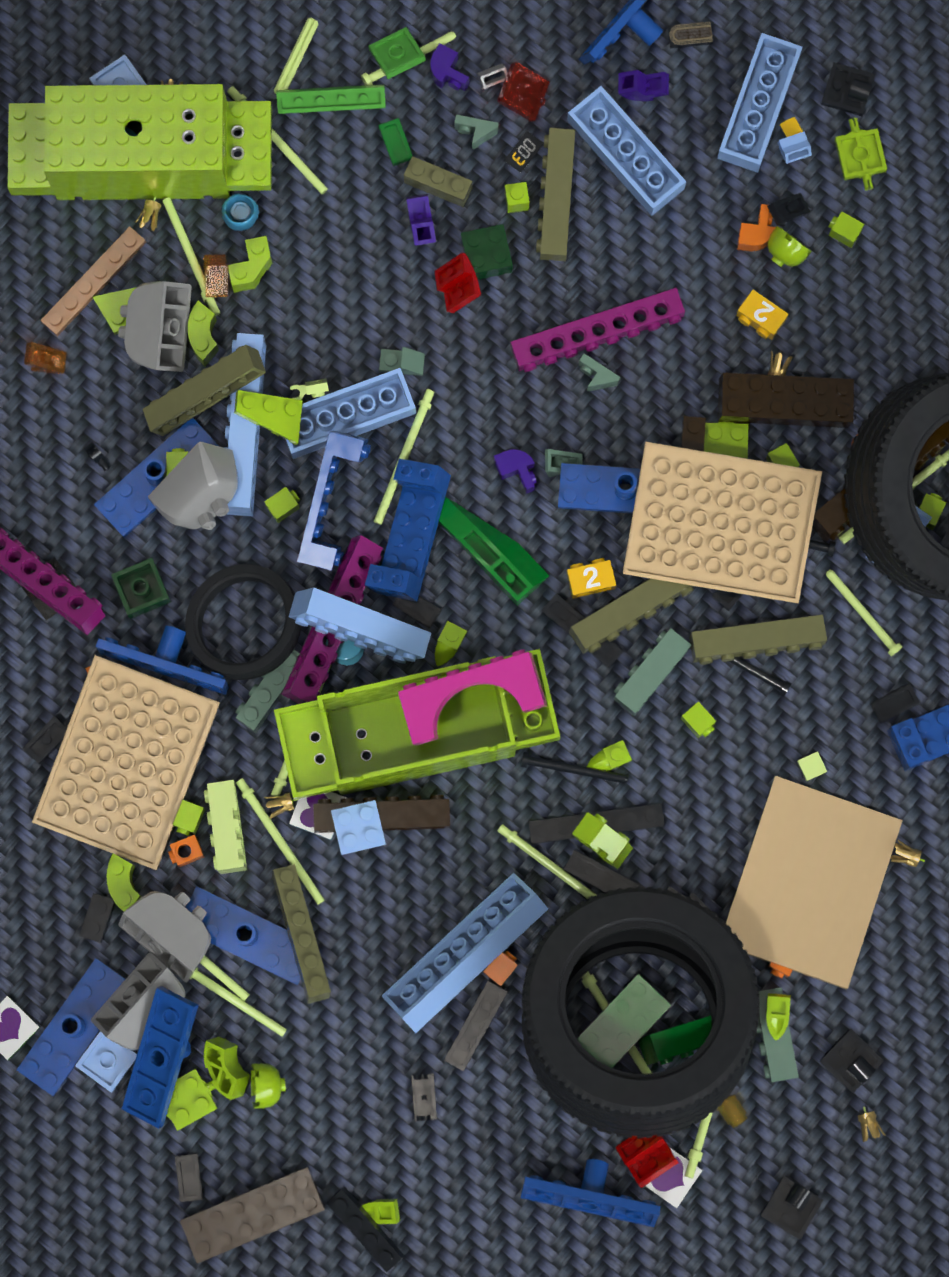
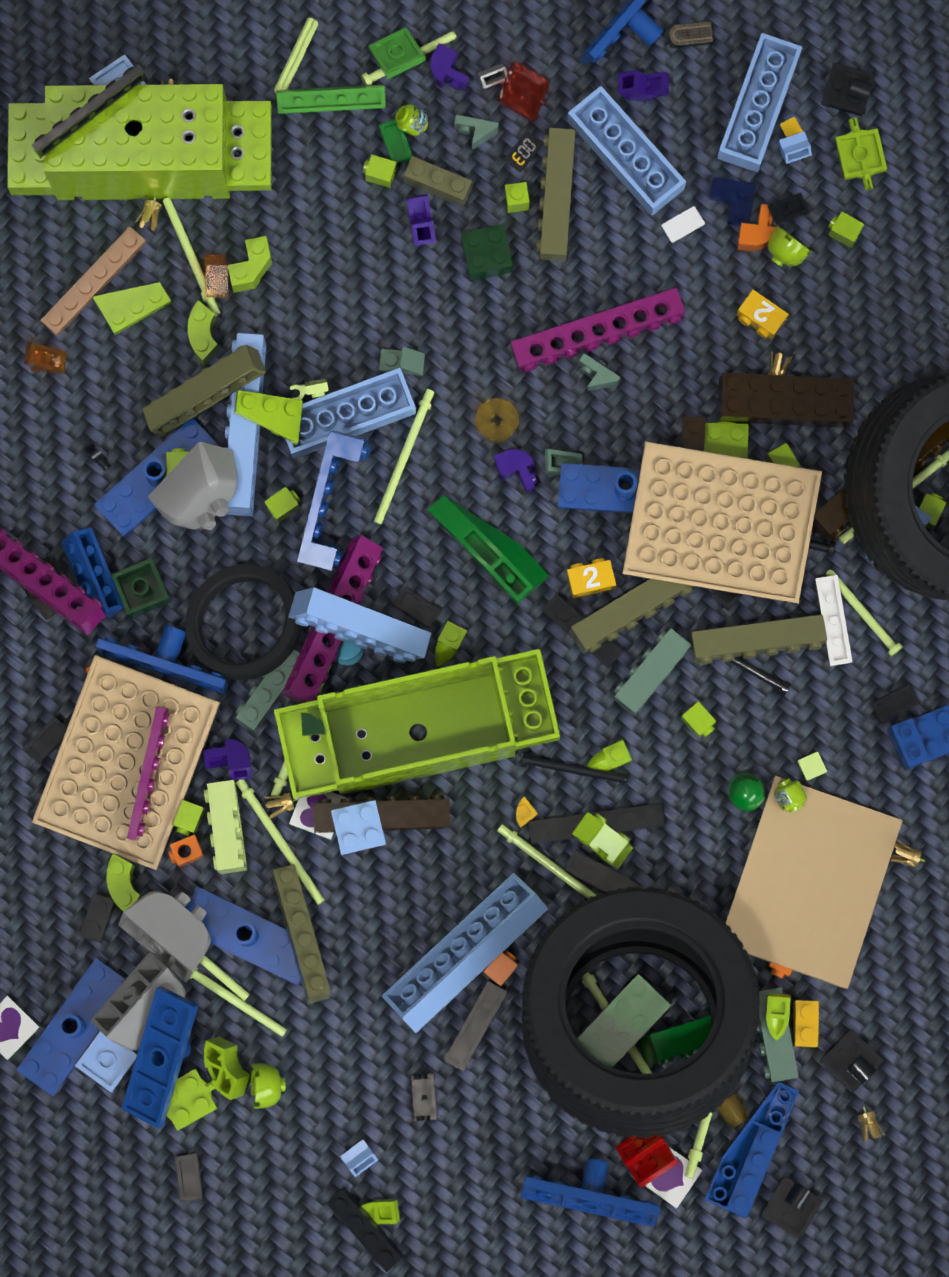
light grey hips [118,281,192,372] -> none
dark brown brick [180,1167,326,1263] -> none
dark azure hair [221,193,259,231] -> none
yellowish green bar [227,86,328,194] -> none
blue plate [365,459,451,601] -> none
dark pink arch [398,649,547,745] -> none
red slope [434,253,481,313] -> none
none -> black plate [32,64,146,159]
none -> blue brick [62,527,124,620]
none -> magenta plate [127,706,171,841]
none -> dark purple brick [203,739,252,781]
none -> dark green tile [301,713,326,736]
none -> light blue piece [340,1139,378,1177]
none -> lime brick [363,155,397,188]
none -> lime head [396,104,428,136]
none -> clear yellow plate [475,398,519,443]
none -> yellow tile [516,797,538,828]
none -> white sticker [662,206,705,243]
none -> blue wedge [704,1082,799,1218]
none -> clear blue plate [709,177,756,226]
none -> green helmet [729,772,765,811]
none -> lime head [774,778,807,813]
none -> yellow brick [793,1000,819,1048]
none -> white plate [815,575,852,666]

